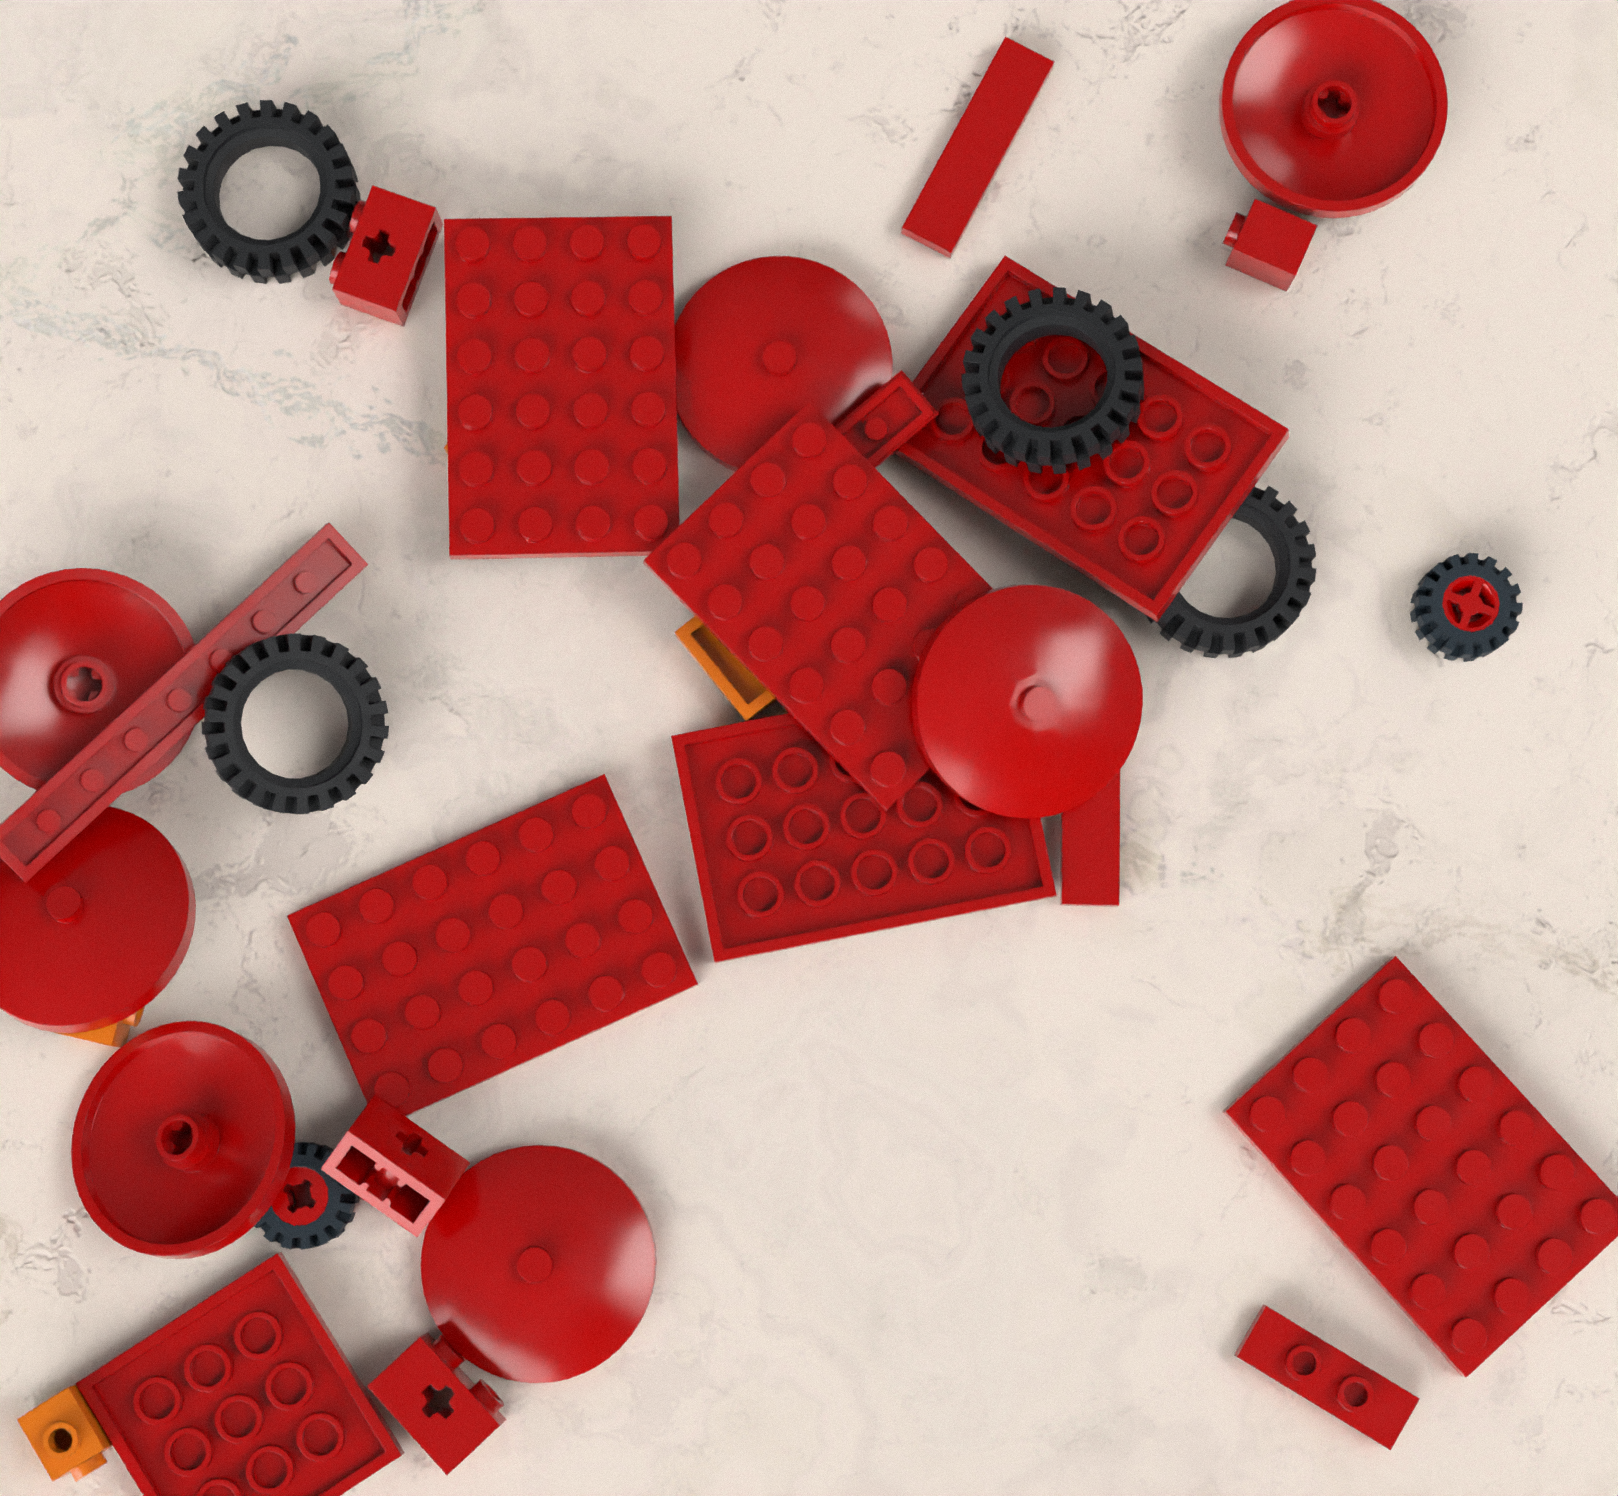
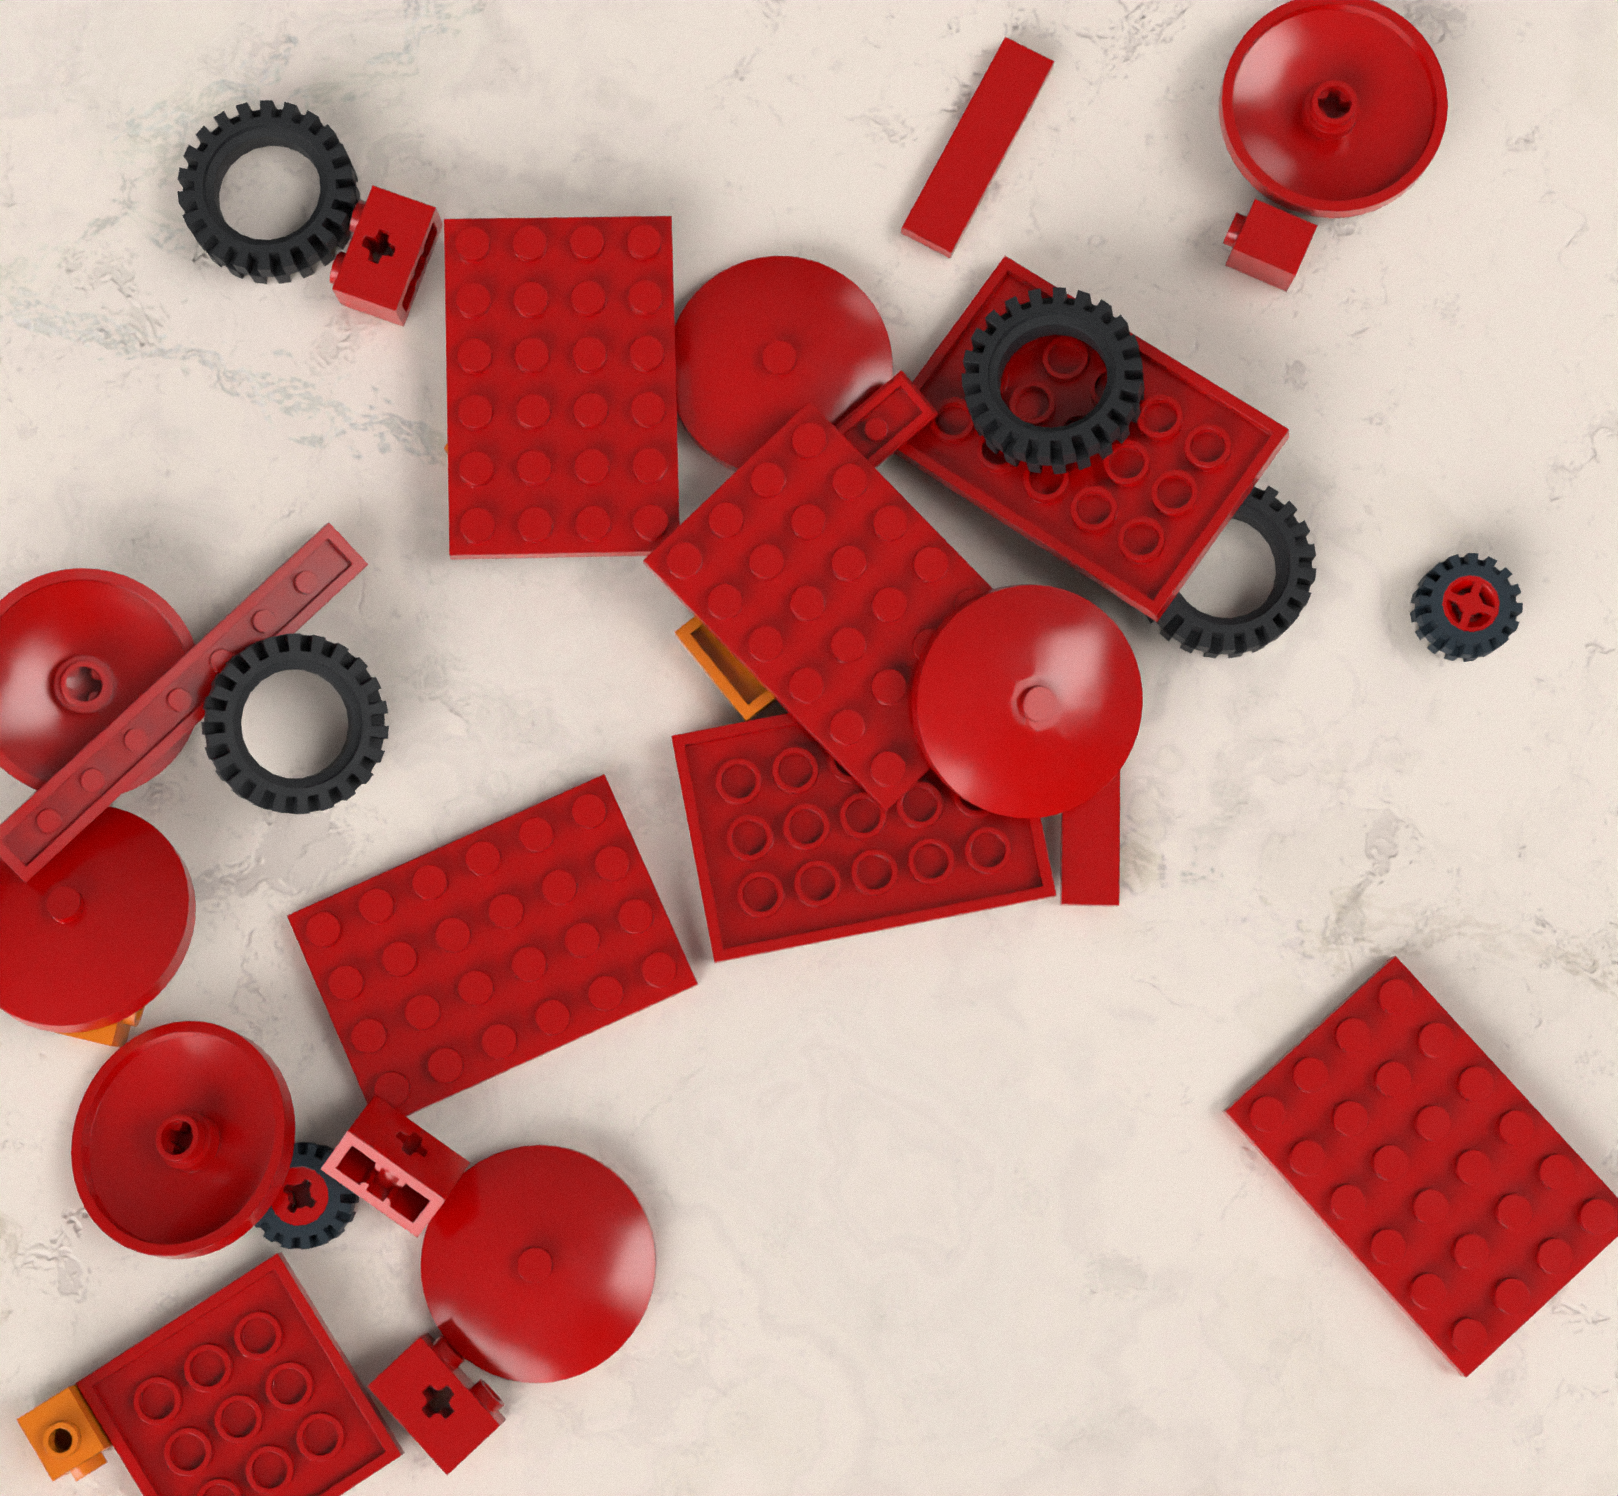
red plate [1234,1304,1420,1450] -> none

